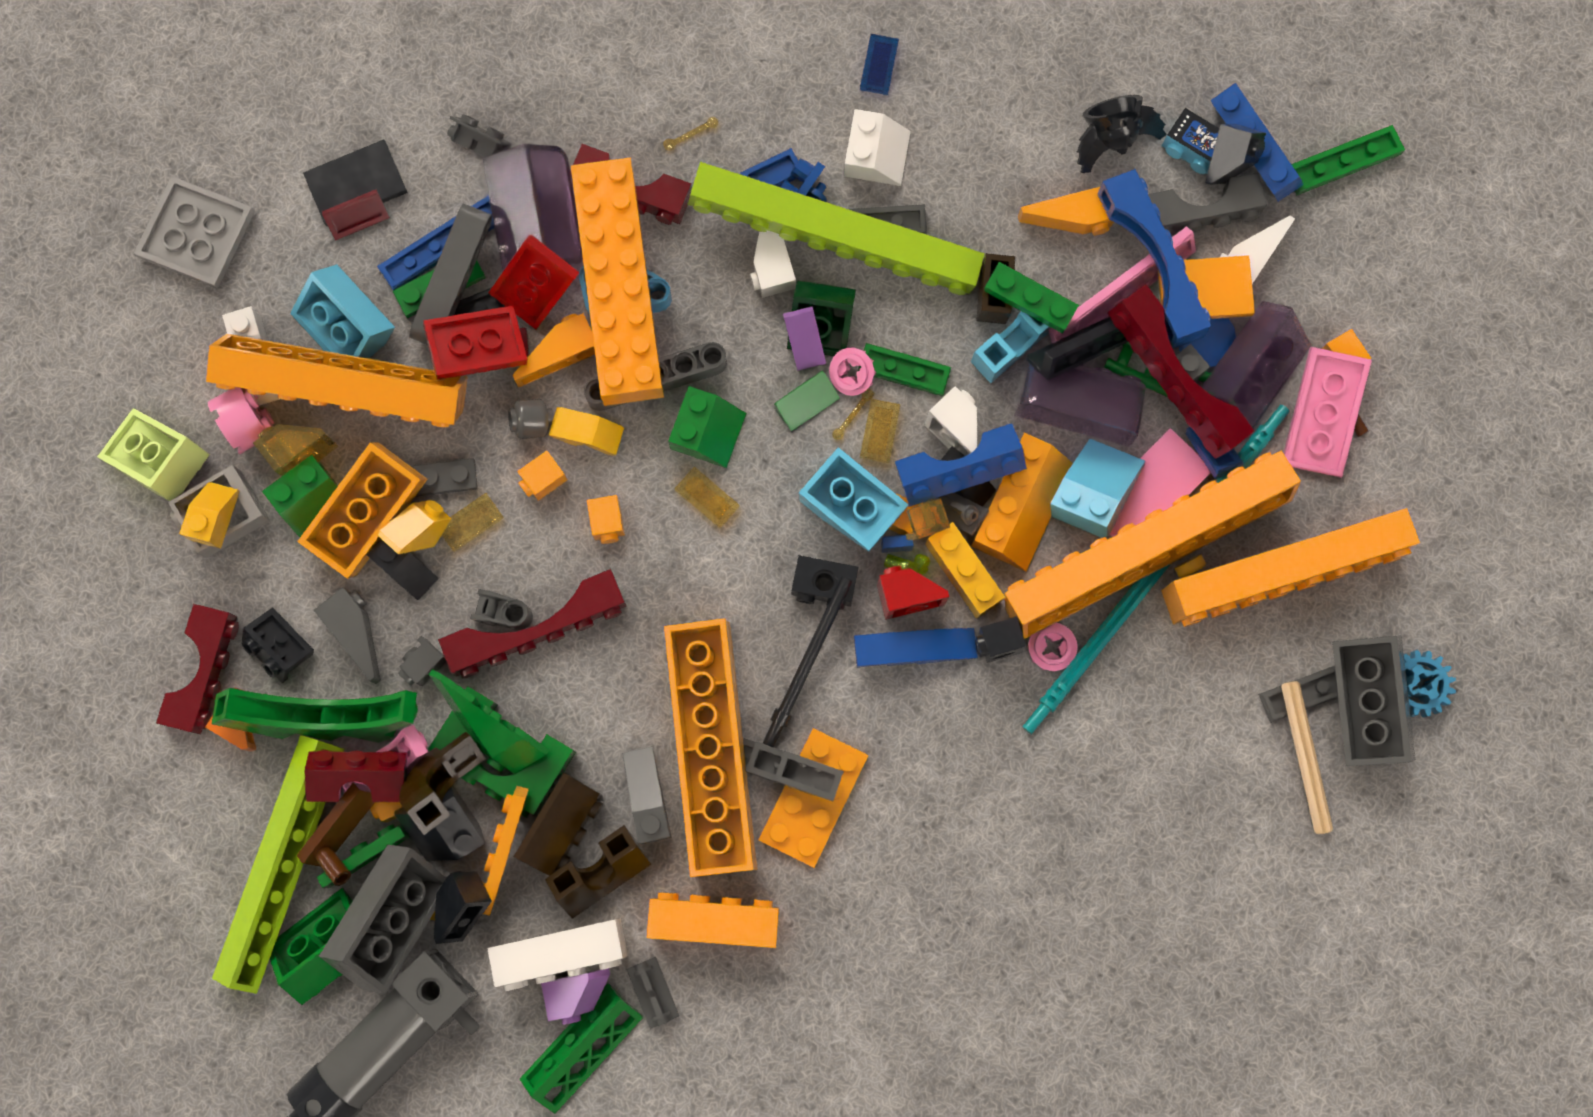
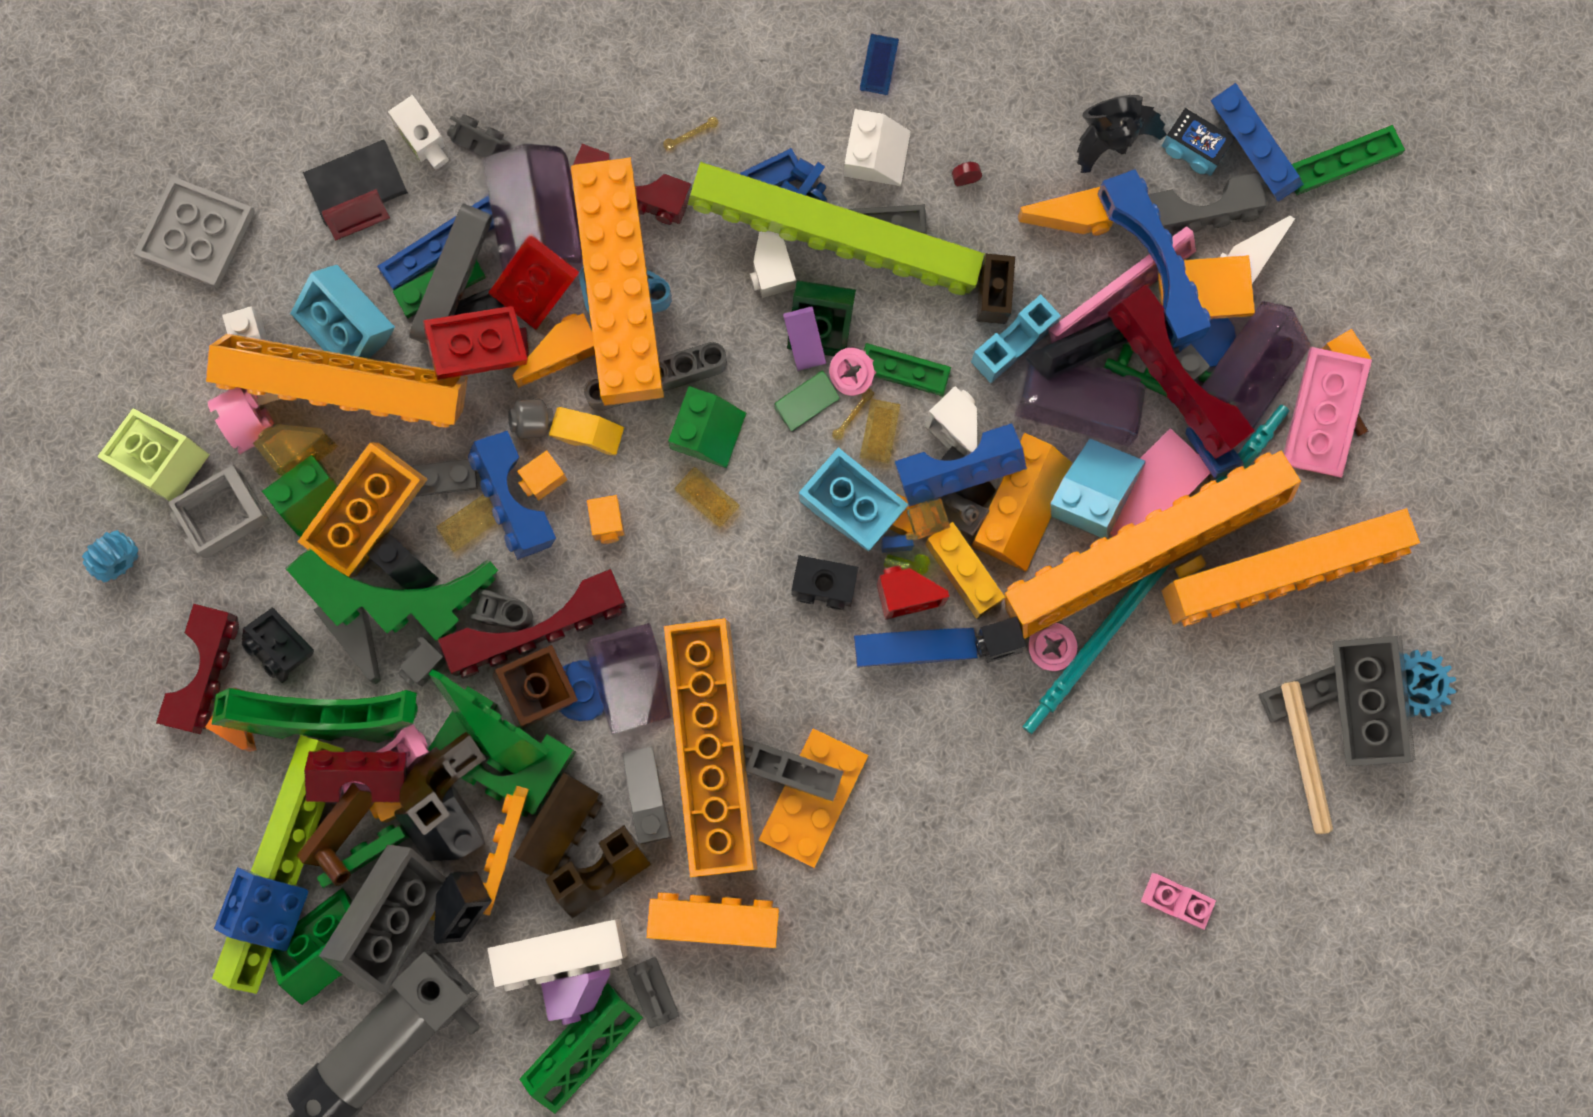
yellow slope [179,482,240,549] -> none
yellow slope [377,500,452,554] -> none
black bar [763,576,853,748] -> none
green plate [984,262,1079,334] -> none
slope [1205,124,1266,185] -> none
none -> dark azure gear [82,530,138,582]
none -> blue bracket [214,867,309,951]
none -> green arch [285,548,499,641]
none -> white torso [388,95,449,169]
none -> blue arch [468,431,556,560]
none -> reddish brown slope [492,645,578,729]
none -> blue tile [559,660,613,722]
none -> clear purple slope [585,623,671,735]
none -> dark red tile [951,162,982,187]
none -> bright pink slope [1141,873,1216,930]

